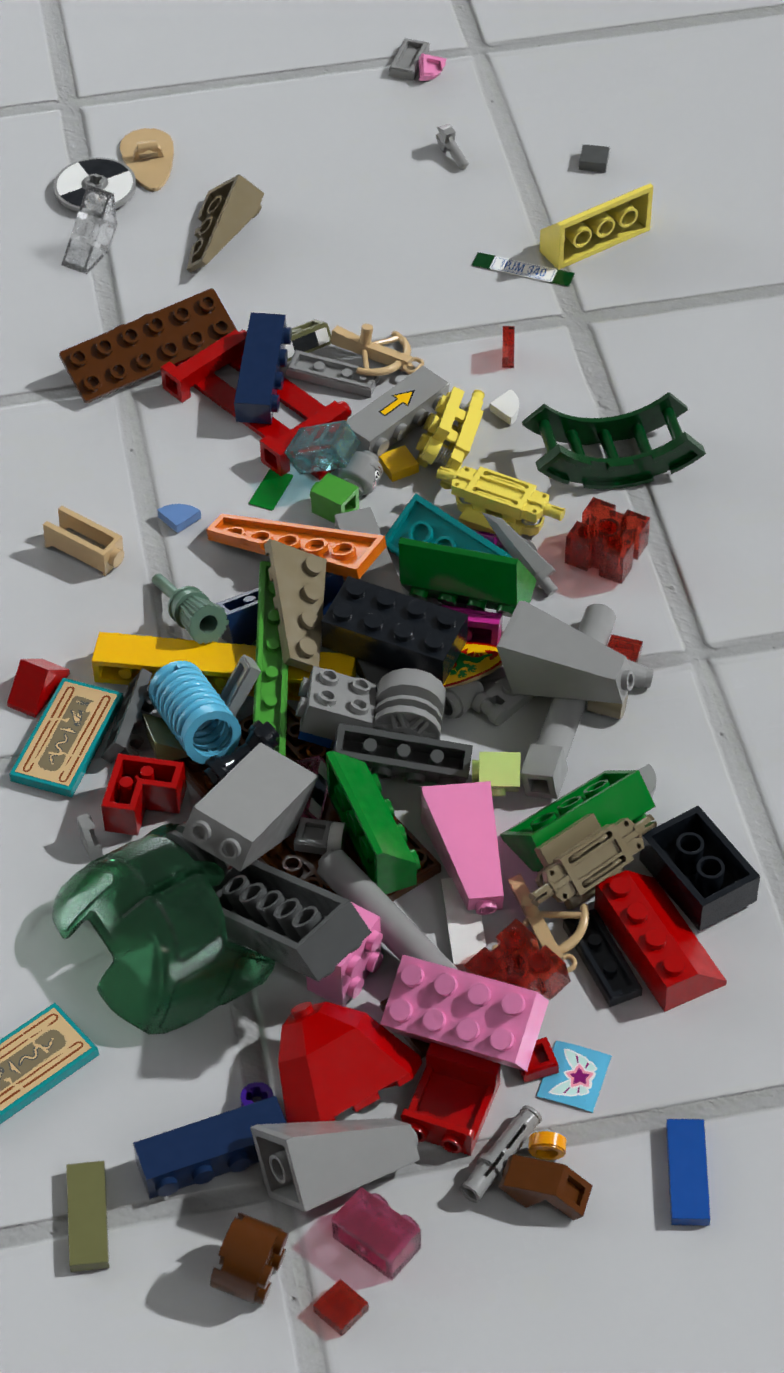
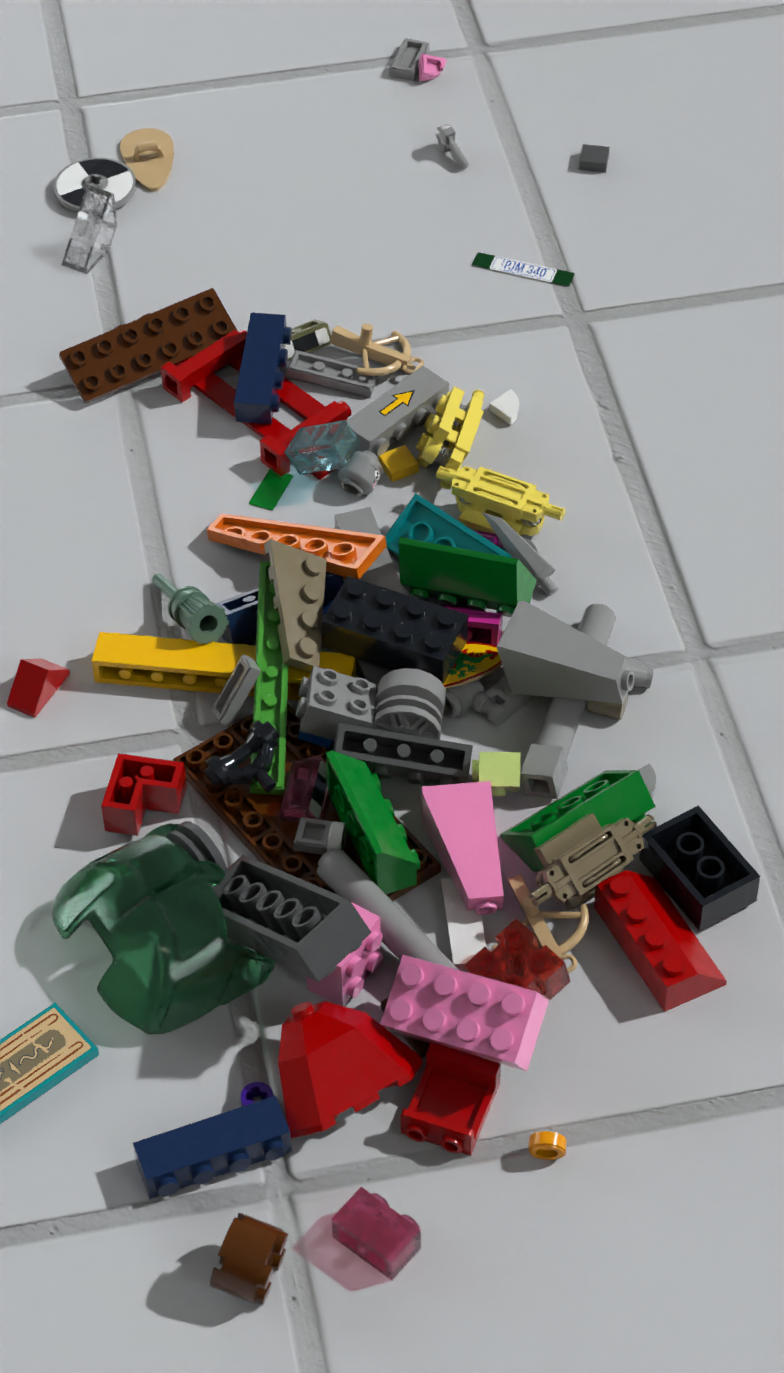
tile [9,678,124,798] -> none
tan window [43,506,124,576] -> none
olive tile [66,1161,109,1272] -> none
light grey tile [77,813,103,862] -> none
dark grey plate [101,668,155,763] -> none
olive slope [142,714,189,761] -> none
medium azure piece [148,661,241,764] -> none
medium blue tile [157,504,201,533] -> none
light grey slope [182,743,318,871] -> none
dark tan wedge [187,174,264,273] -> none
light grey slope [250,1118,420,1212] -> none
bright green brick [310,473,359,523] -> none
clear red tile [313,1279,369,1336] -> none
light grey pin [459,1105,542,1203] -> none
reddish brown slope [499,1154,593,1221] -> none
clear red tile [502,326,515,368] -> none
red tile [519,1037,559,1083] -> none
dark green fence [522,392,706,489] -> none
medium azure sticker [536,1041,612,1113] -> none
light yellow slope [539,183,653,270] -> none
black tile [563,908,643,1007] -> none
clear red brick [565,497,650,584] -> none
clear red tile [608,634,643,663] -> none
blue tile [666,1119,710,1226] -> none

